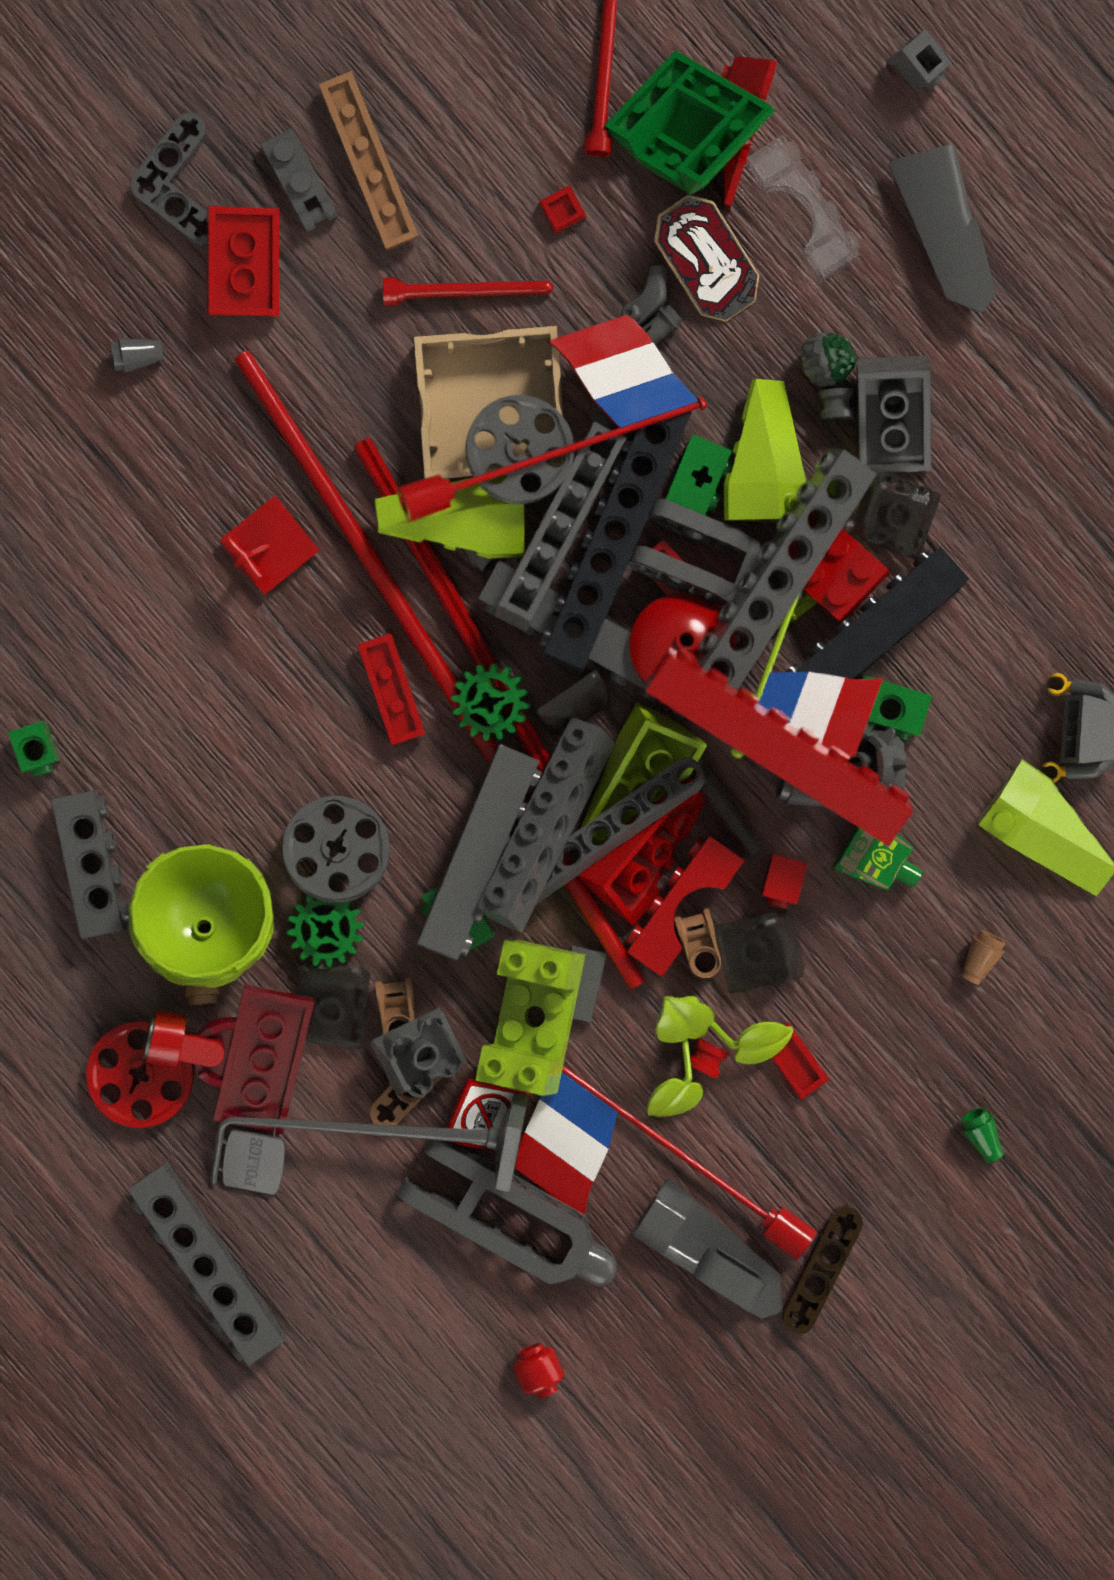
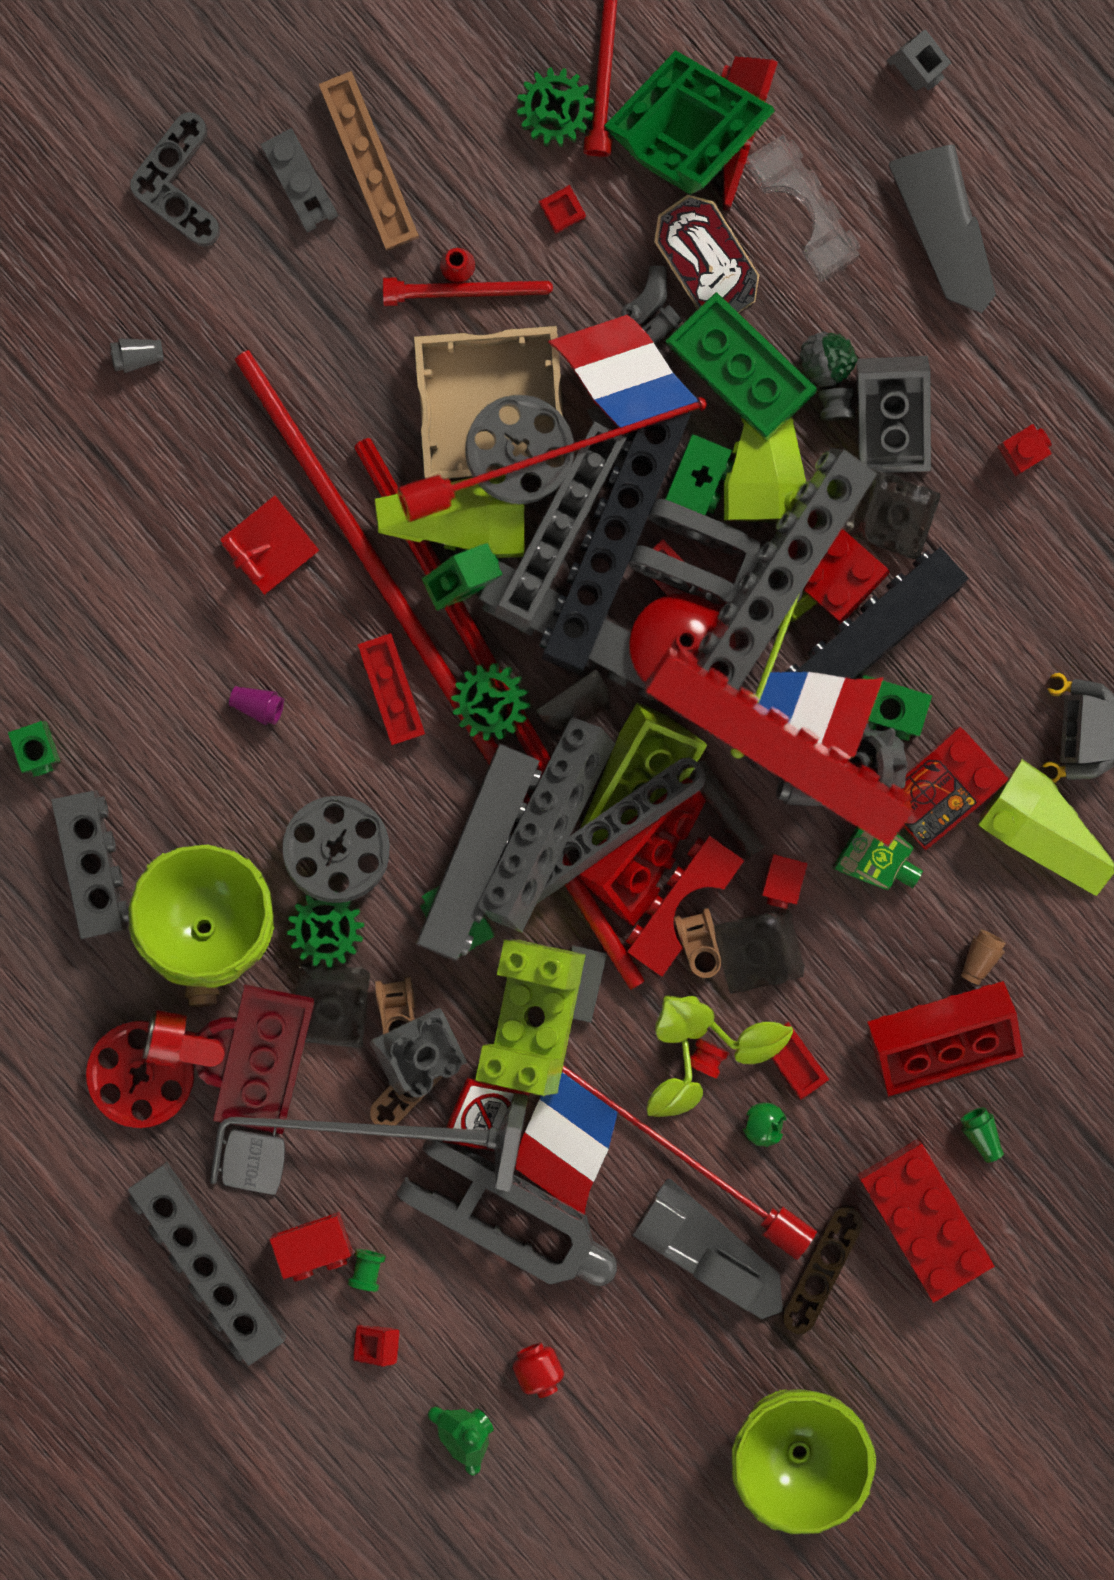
red plate [207,206,280,317] -> none
none -> magenta cone [229,686,284,725]
none -> red brick [270,1212,353,1282]
none -> green bush [347,1249,386,1292]
none -> red slope [353,1325,399,1367]
none -> green brick [422,543,503,611]
none -> green rock [428,1407,494,1476]
none -> red cone [440,247,475,283]
none -> green gear [517,67,594,147]
none -> green tile [666,292,817,441]
none -> lime rock [732,1389,876,1534]
none -> green piece [743,1102,787,1147]
none -> red brick [857,1139,995,1303]
none -> red slope [867,981,1024,1097]
none -> red slope [903,726,1009,851]
none -> red brick [997,424,1052,477]

